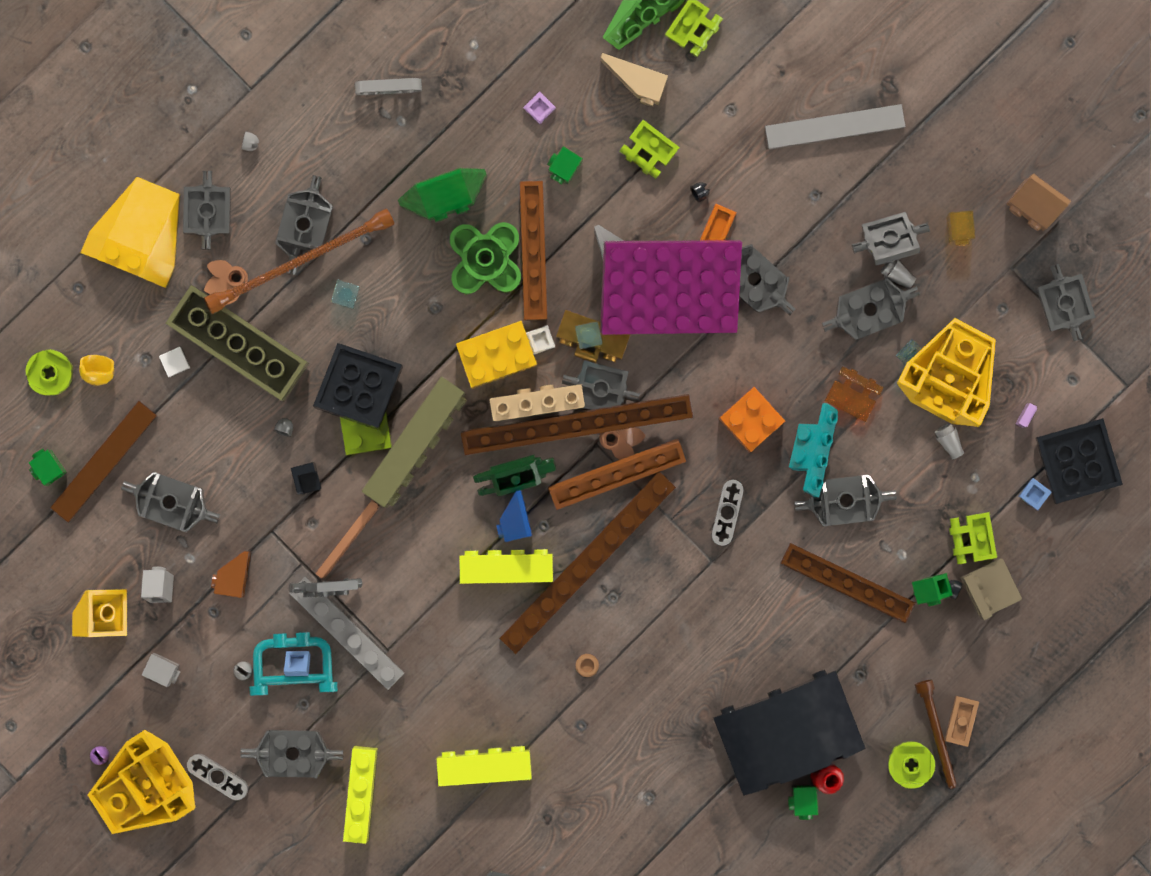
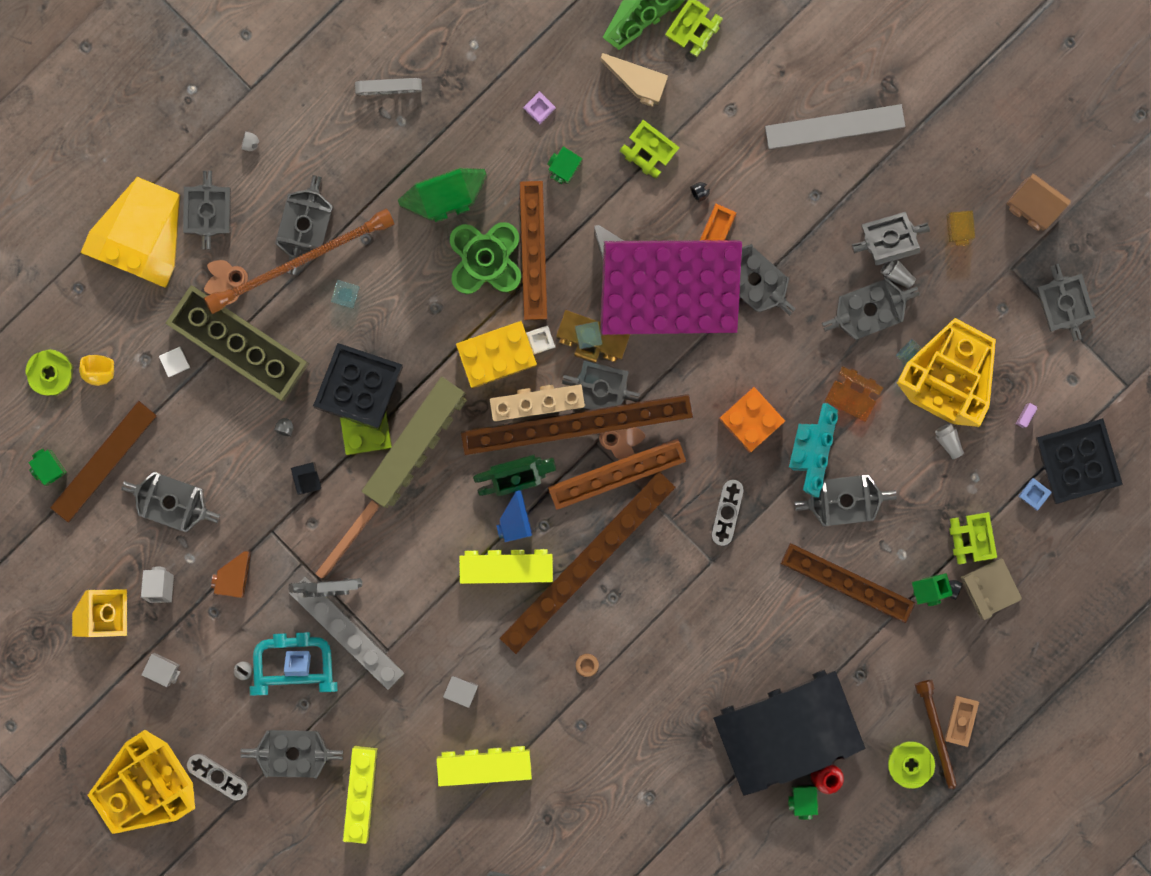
medium lavender hinge [90,746,110,765] -> none
none -> light grey panel [443,676,478,708]

